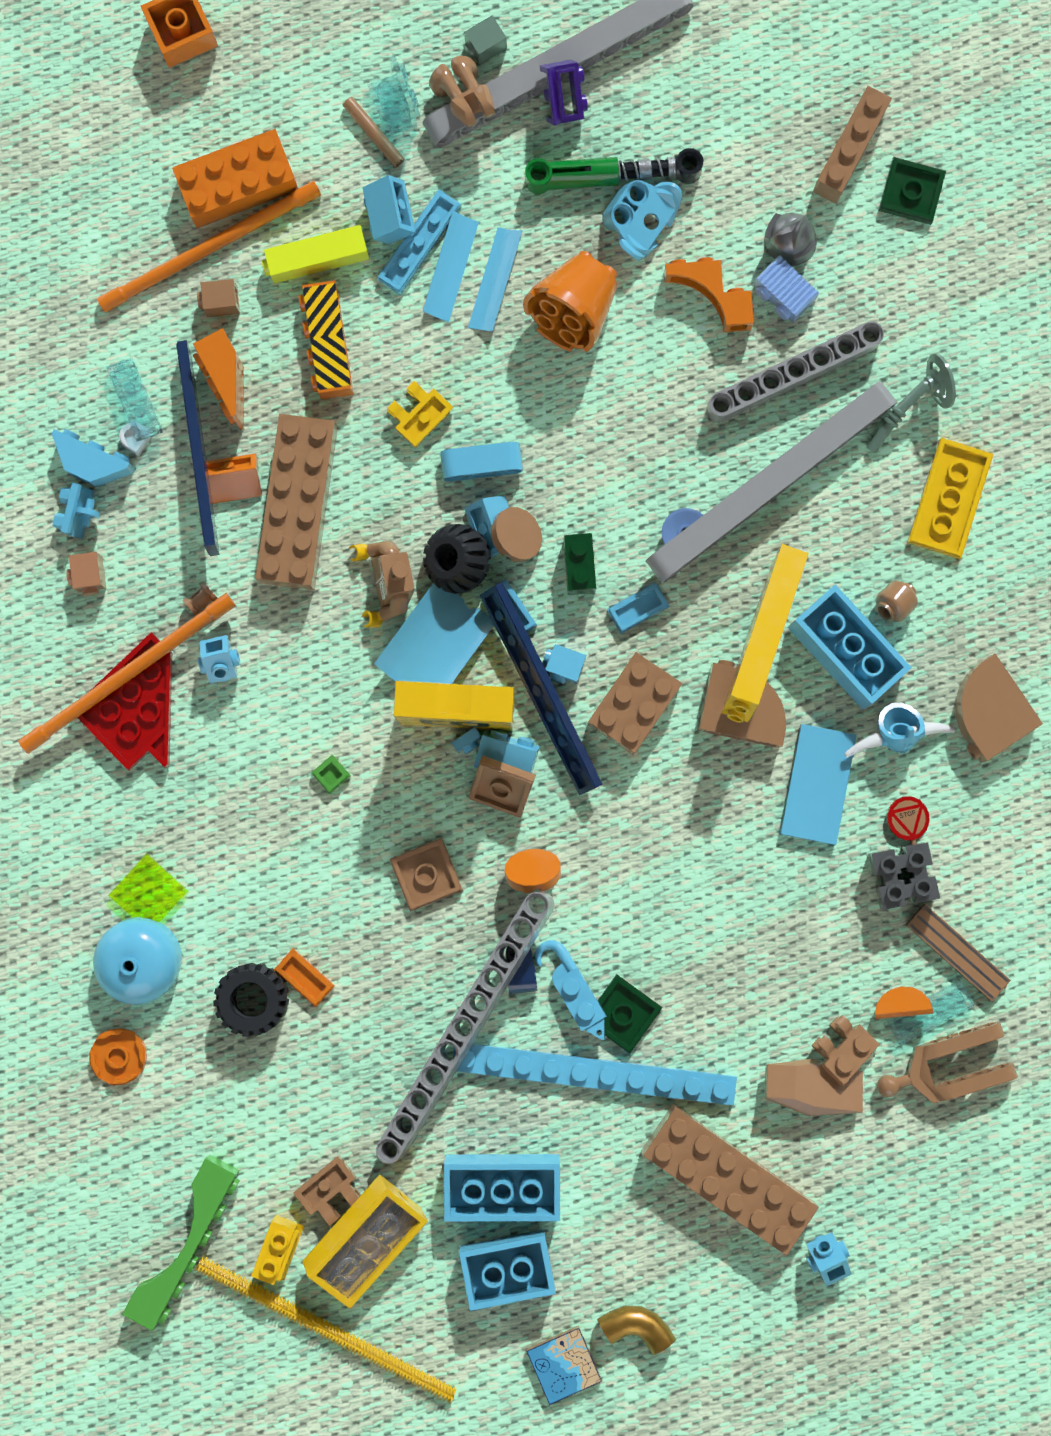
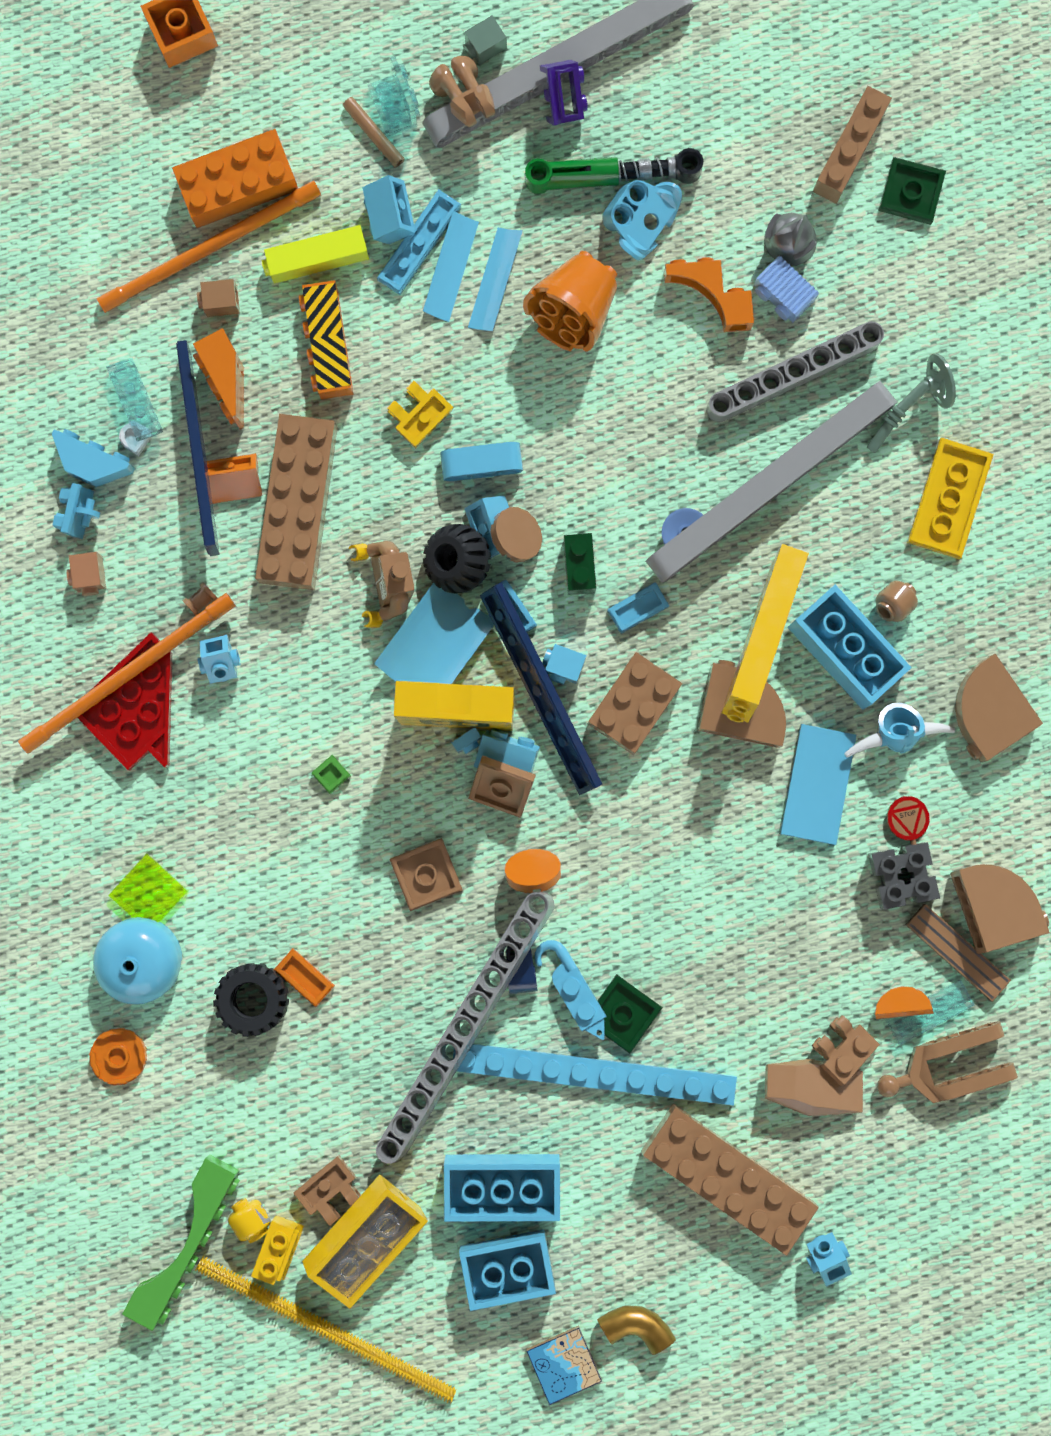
none -> yellow head [228,1198,271,1244]
none -> medium nougat brick [950,864,1050,954]

